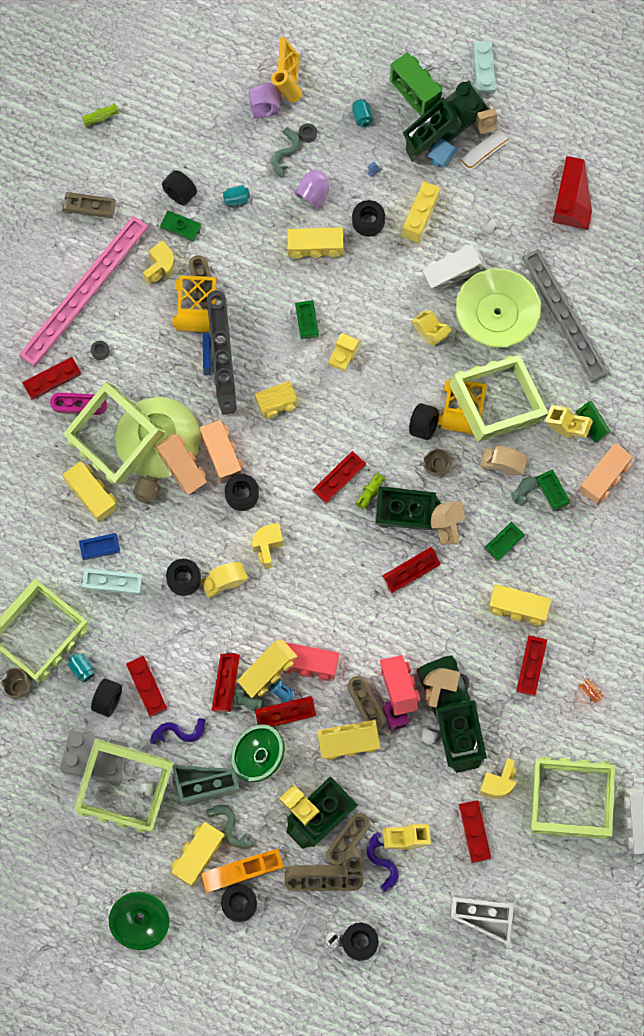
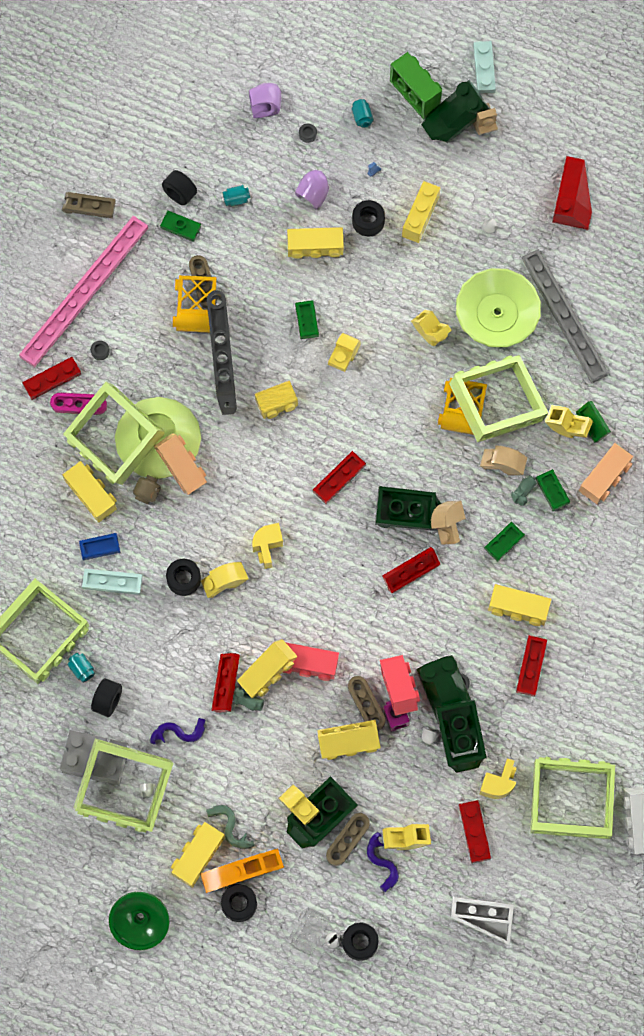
dark tan hair [2,667,31,700] -> none
lime pin [81,103,119,127] -> none
red plate [126,656,167,717] -> none
light yellow brick [143,240,175,285] -> none
sand green wedge [172,764,240,807] -> none
light nougat brick [200,420,244,484] -> none
blue tile [203,333,211,375] -> none
black tyre [225,474,259,511] -> none
green dish [231,725,285,782] -> none
red plate [254,696,316,727] -> none
dark azure bush [269,679,295,703] -> none
yellow piece [271,37,302,103] -> none
sand green animal [271,127,300,178] -> none
dark tan beam [284,847,363,891] -> none
lime pin [355,473,386,510] -> none
dark green slope [403,97,461,162] -> none
black tyre [409,403,439,440] -> none
white wedge [422,244,487,293] -> none
dark tan hair [423,448,452,477] -> none
tan brick [423,668,461,707] -> none
dark azure brick [428,138,458,168] -> none
white sticker [459,129,510,172] -> none
clear orange pin [579,678,604,703] -> none

